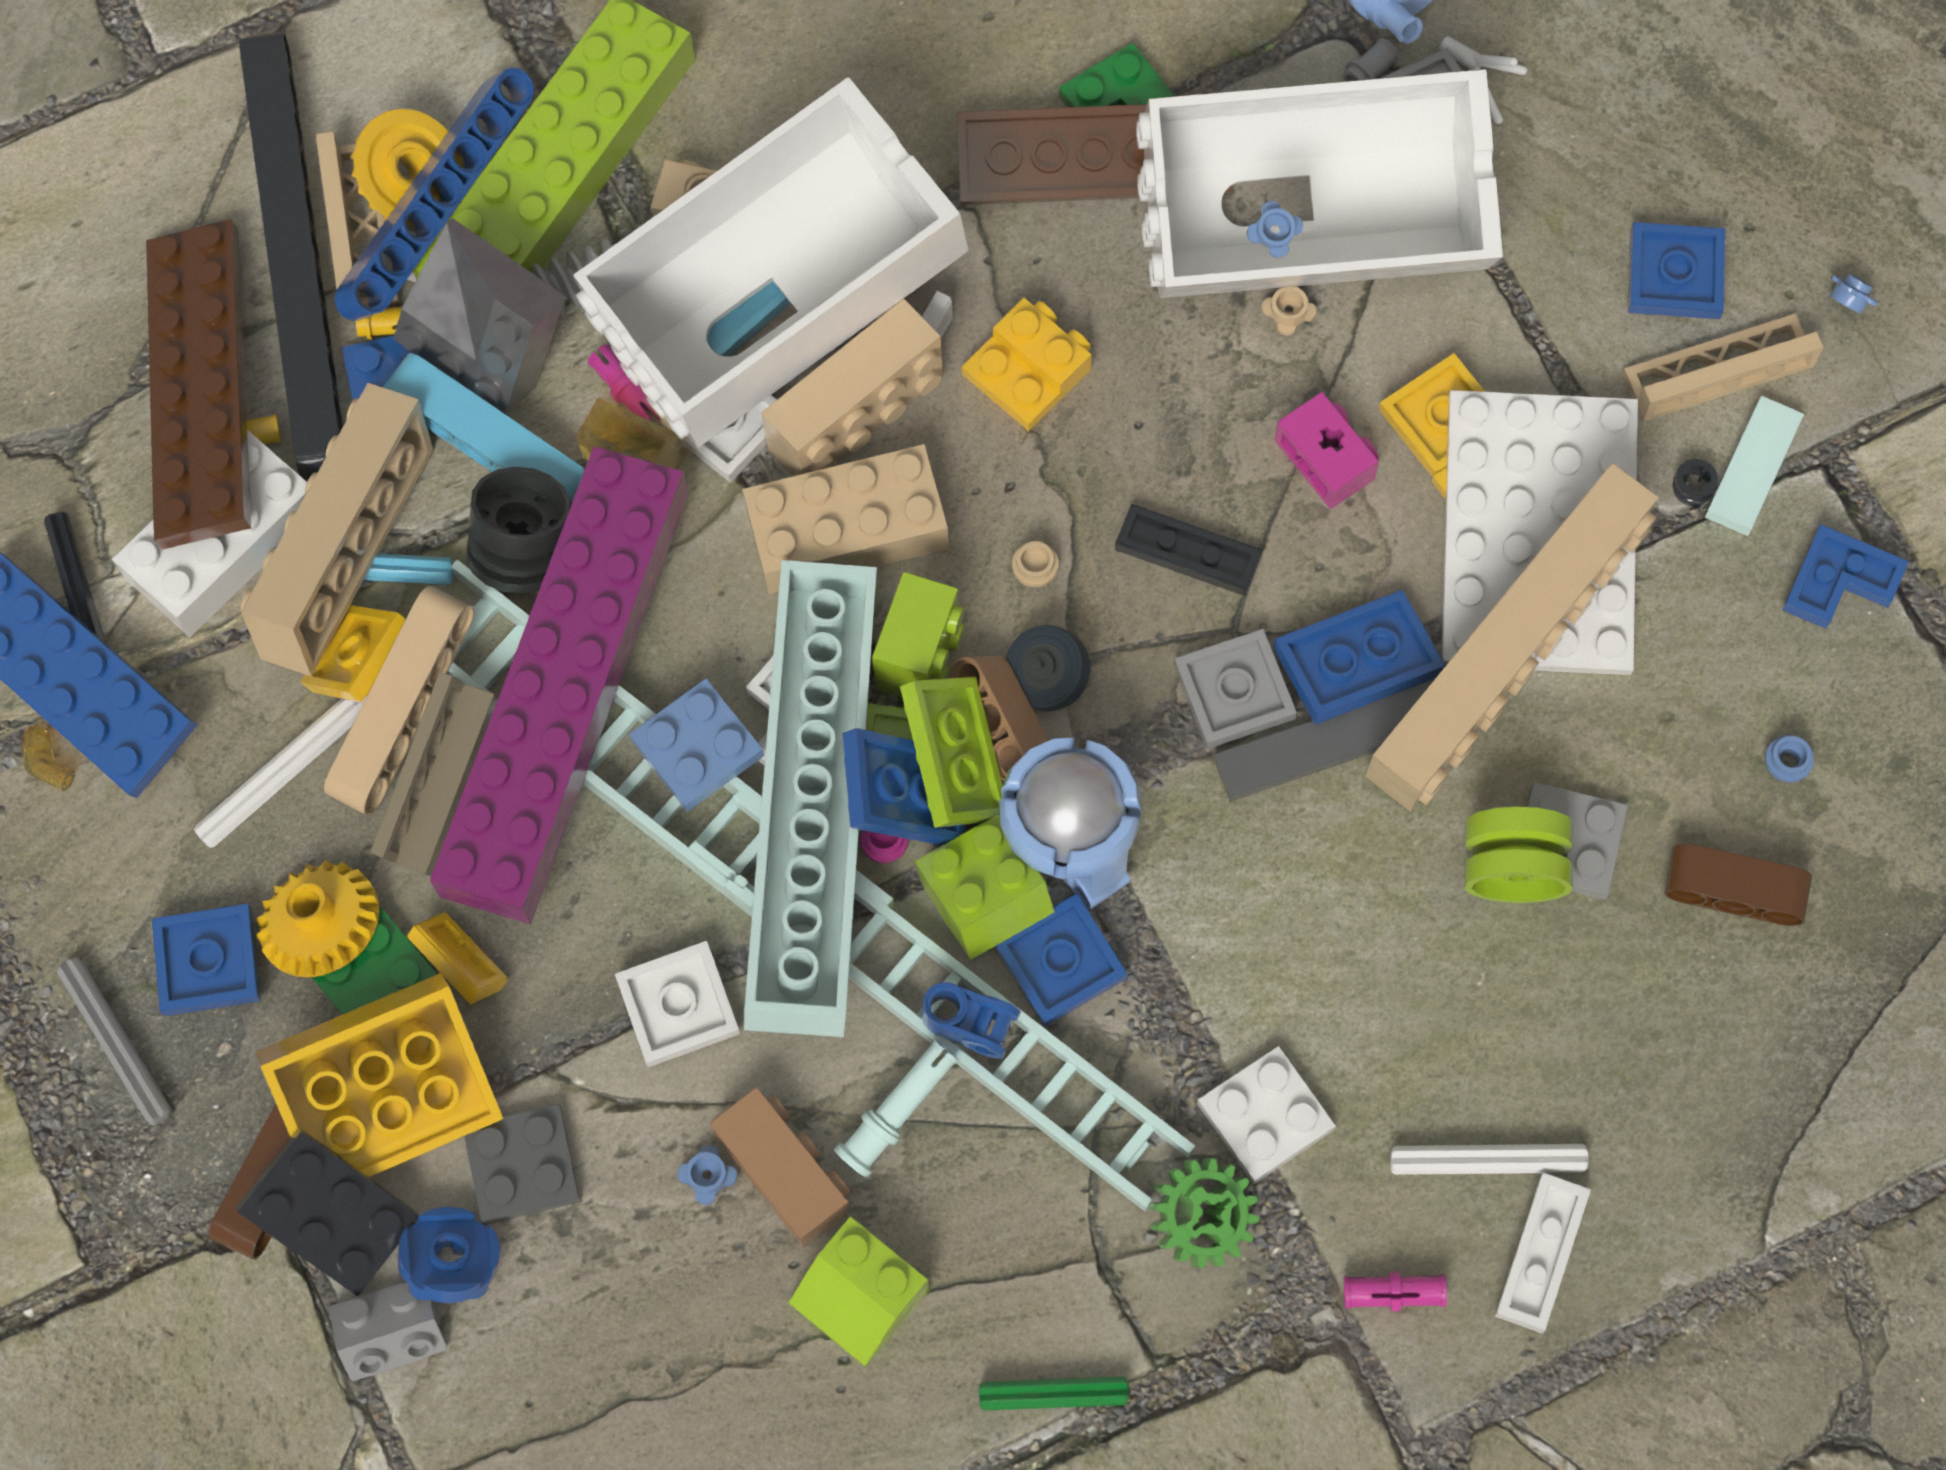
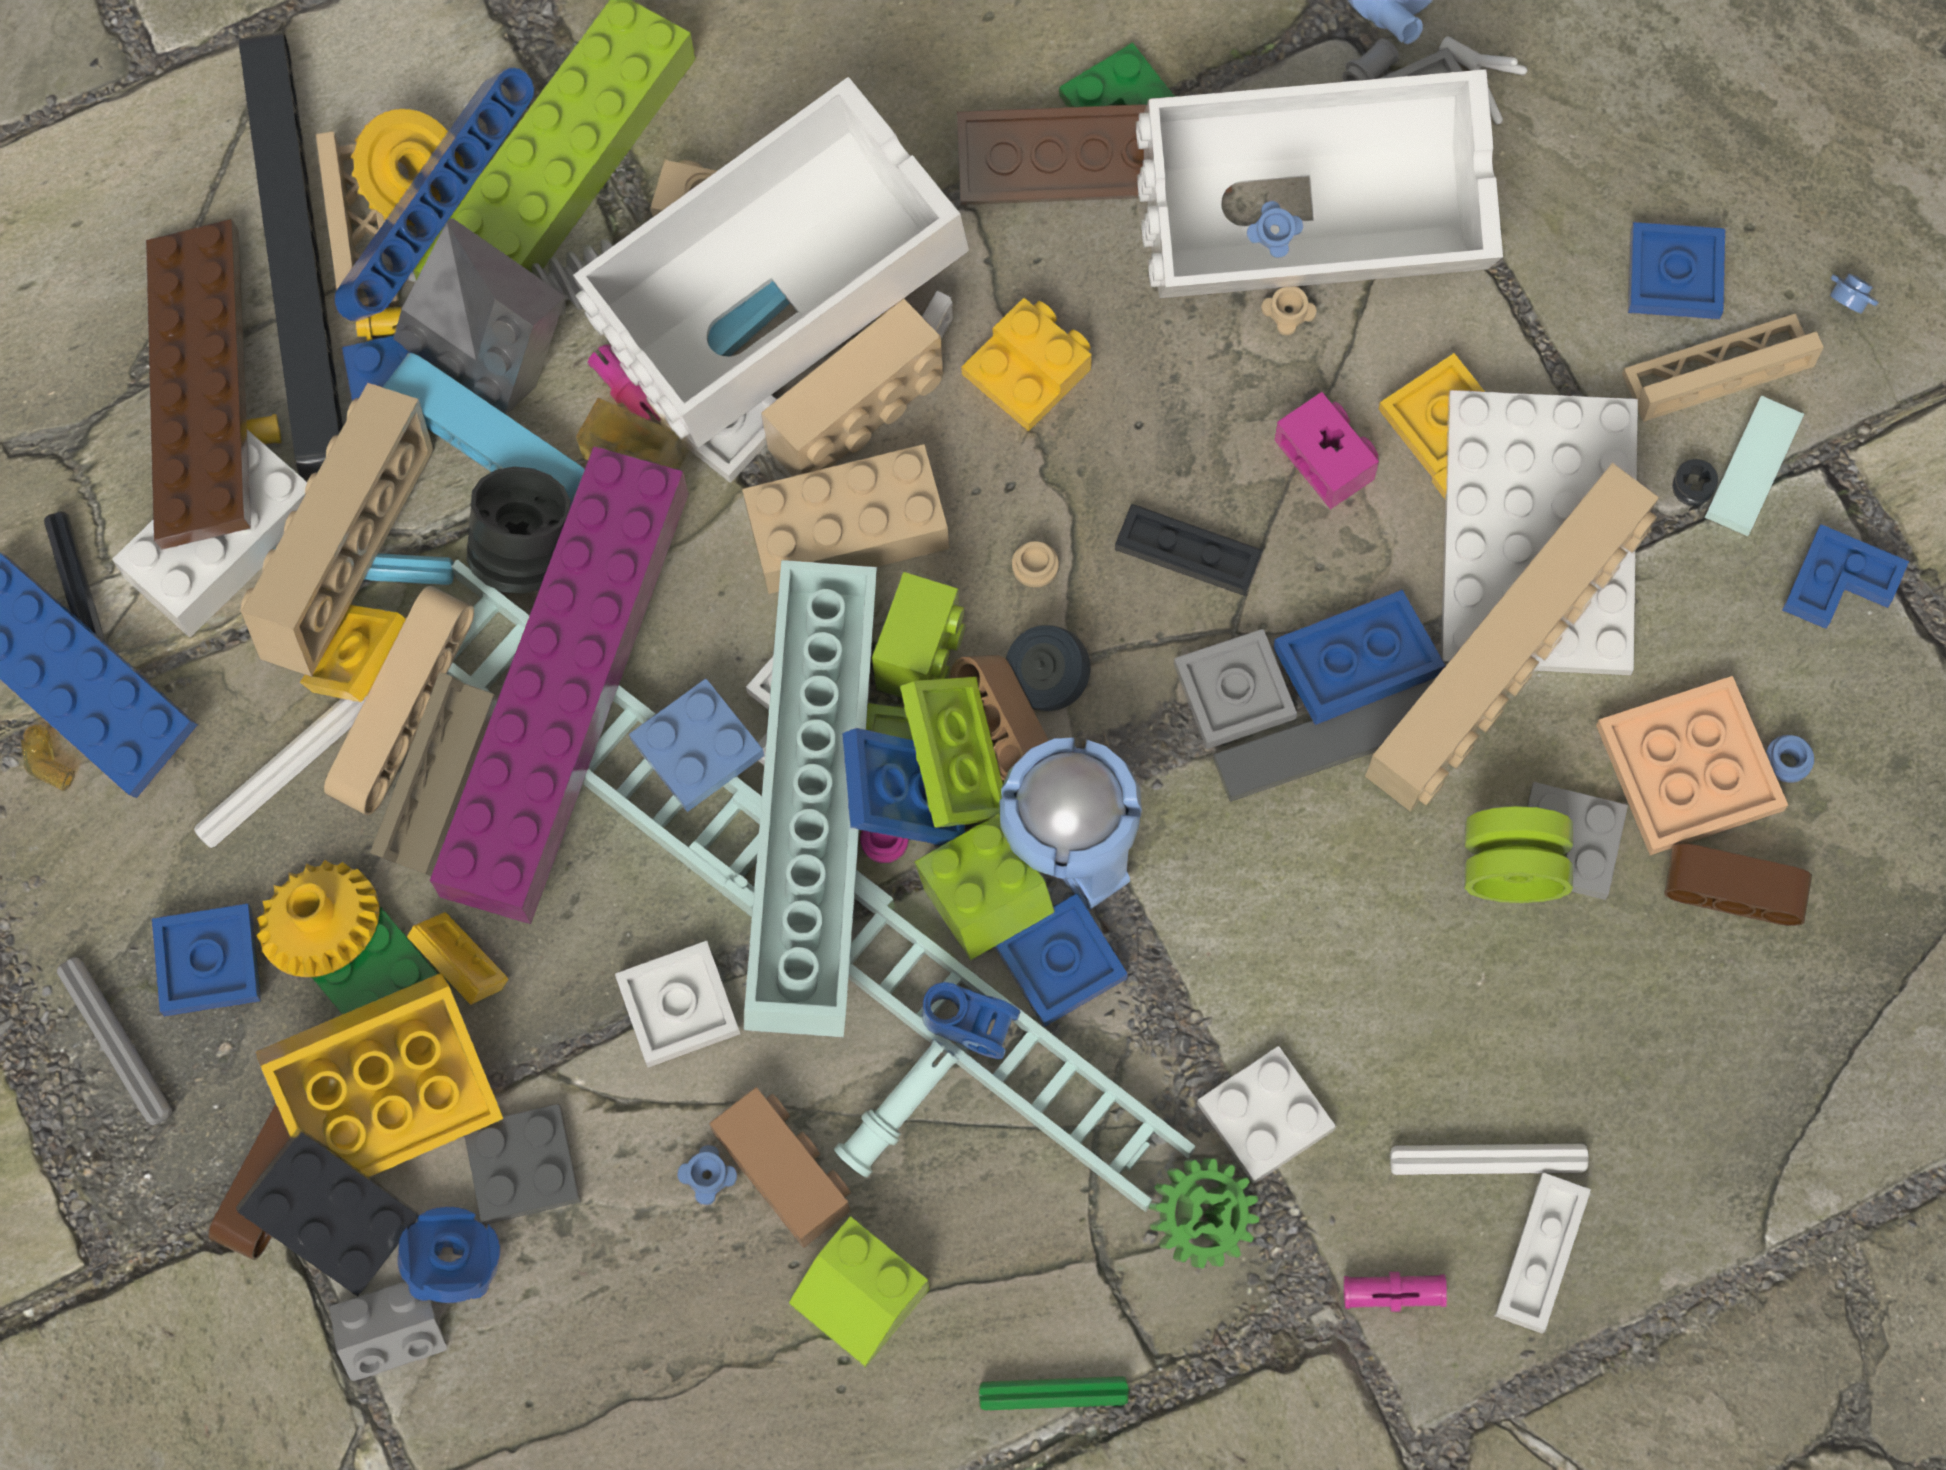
none -> light nougat plate [1596,676,1788,855]

